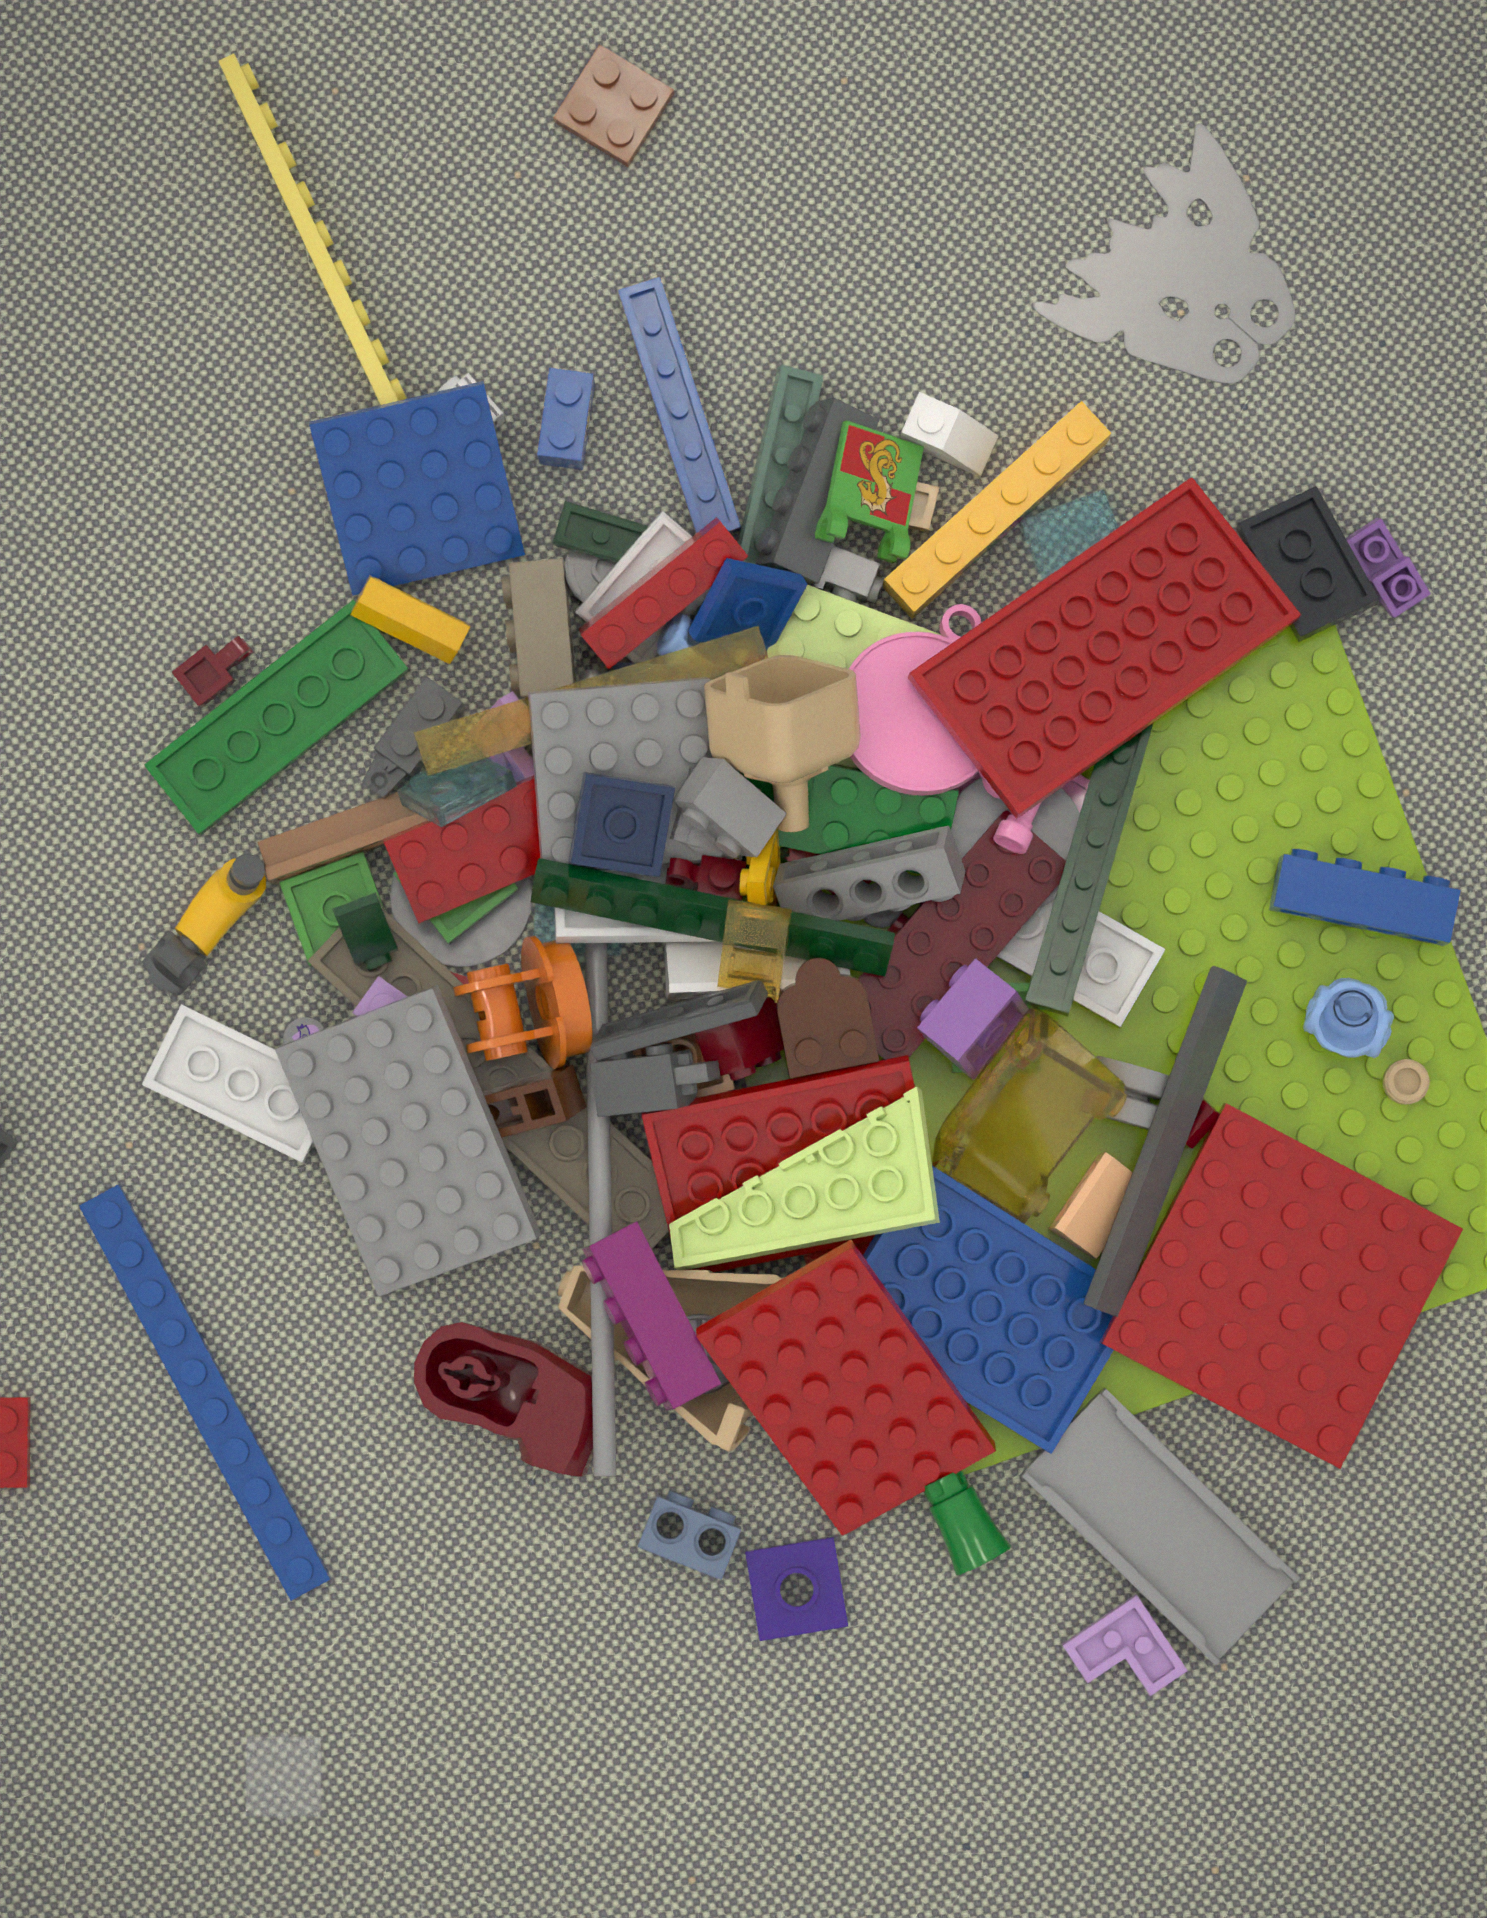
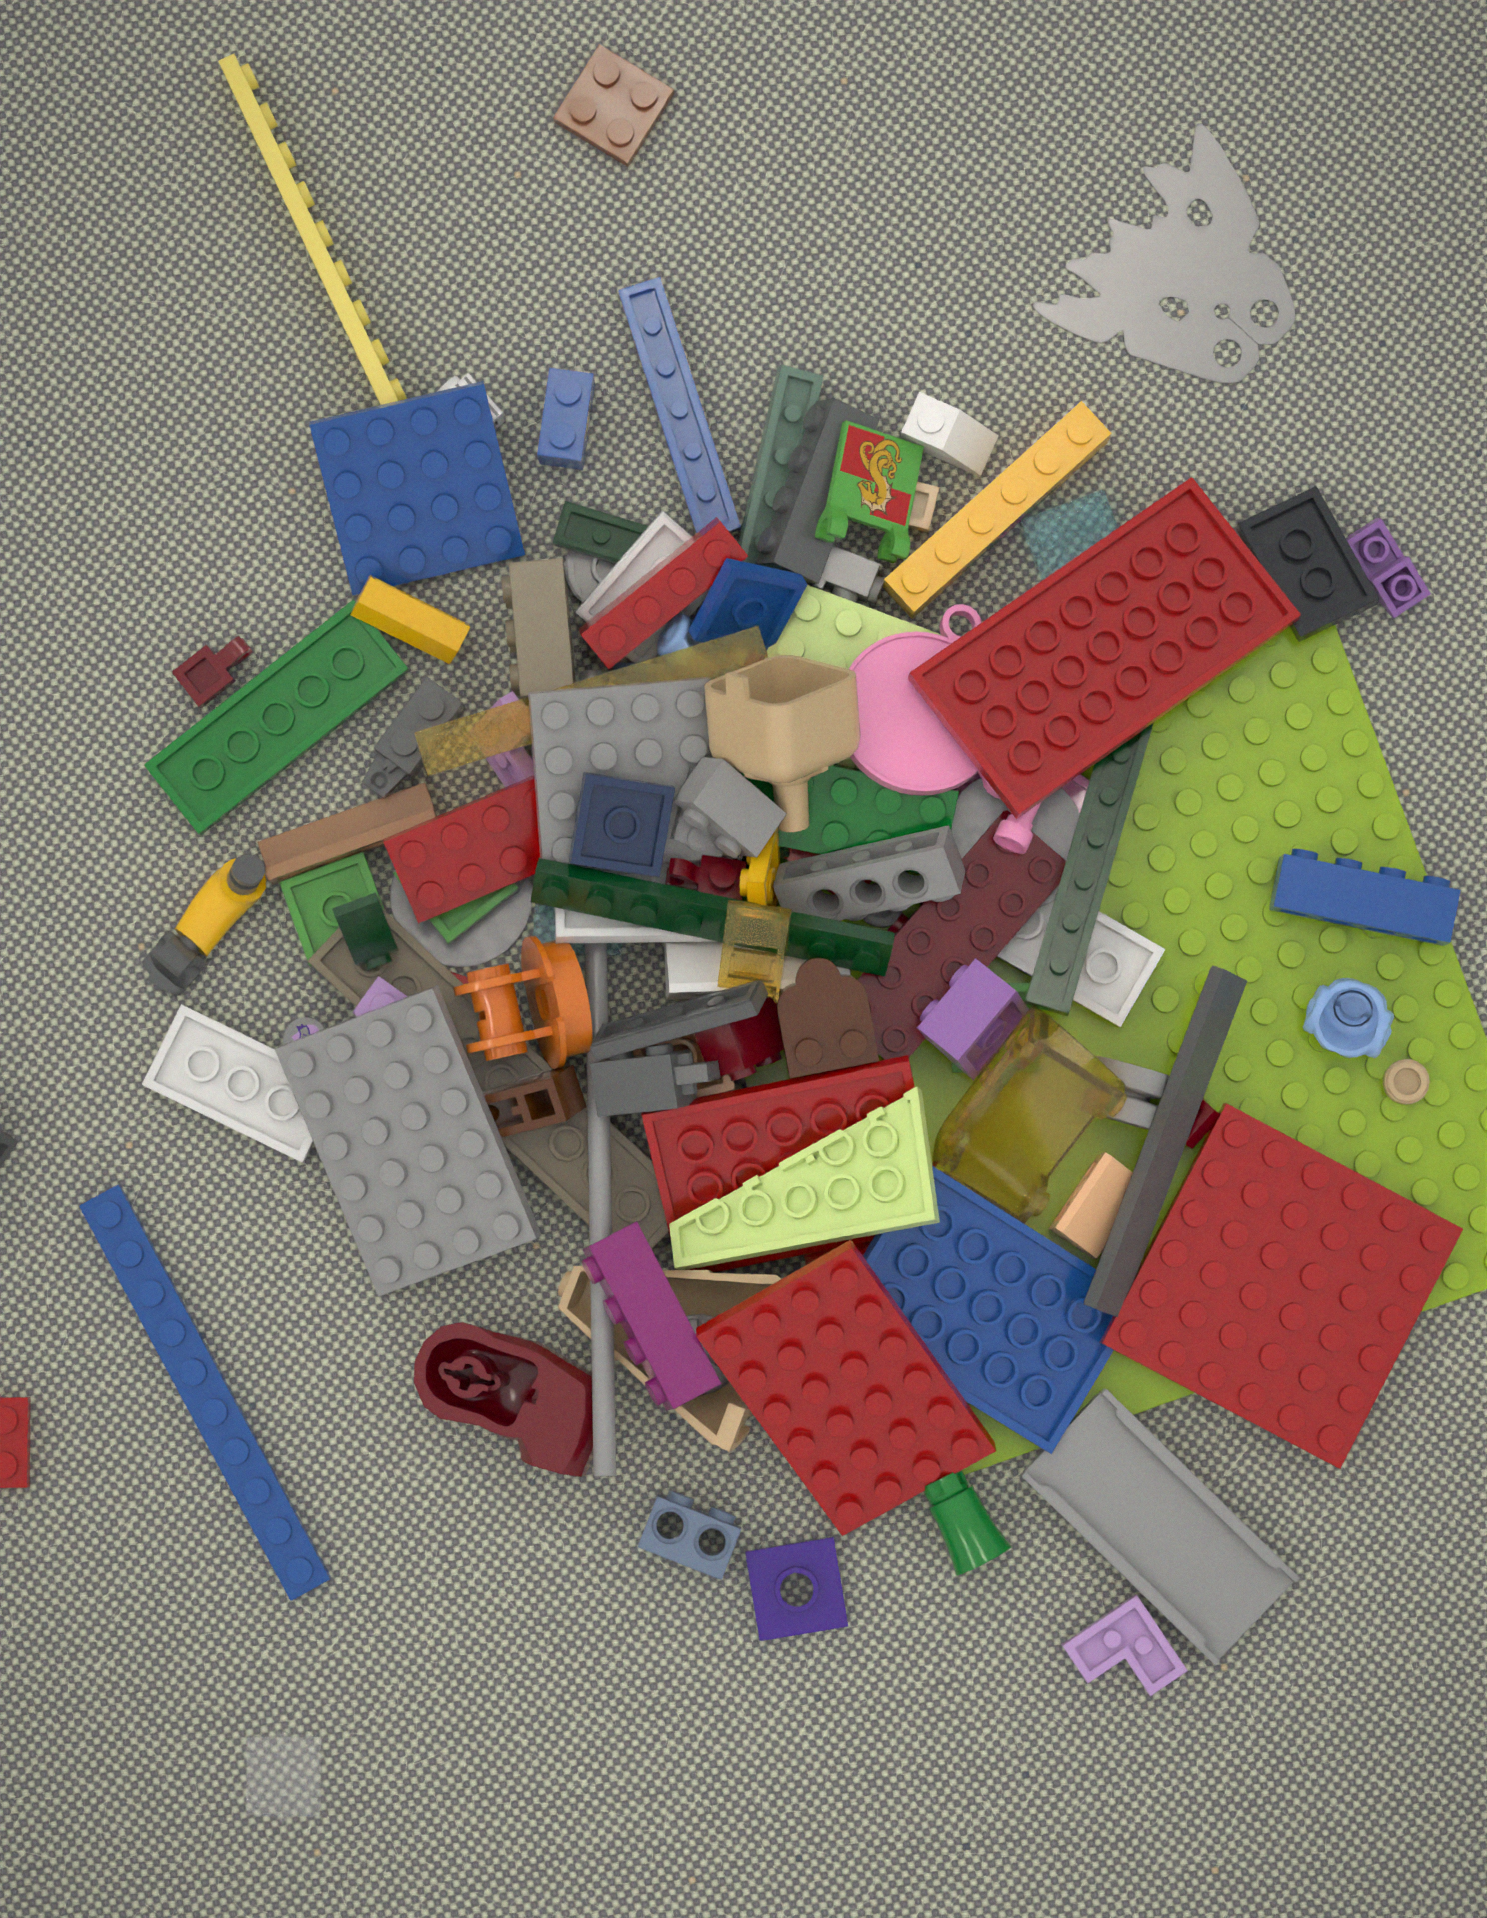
clear light blue plate [397,750,517,827] -> none

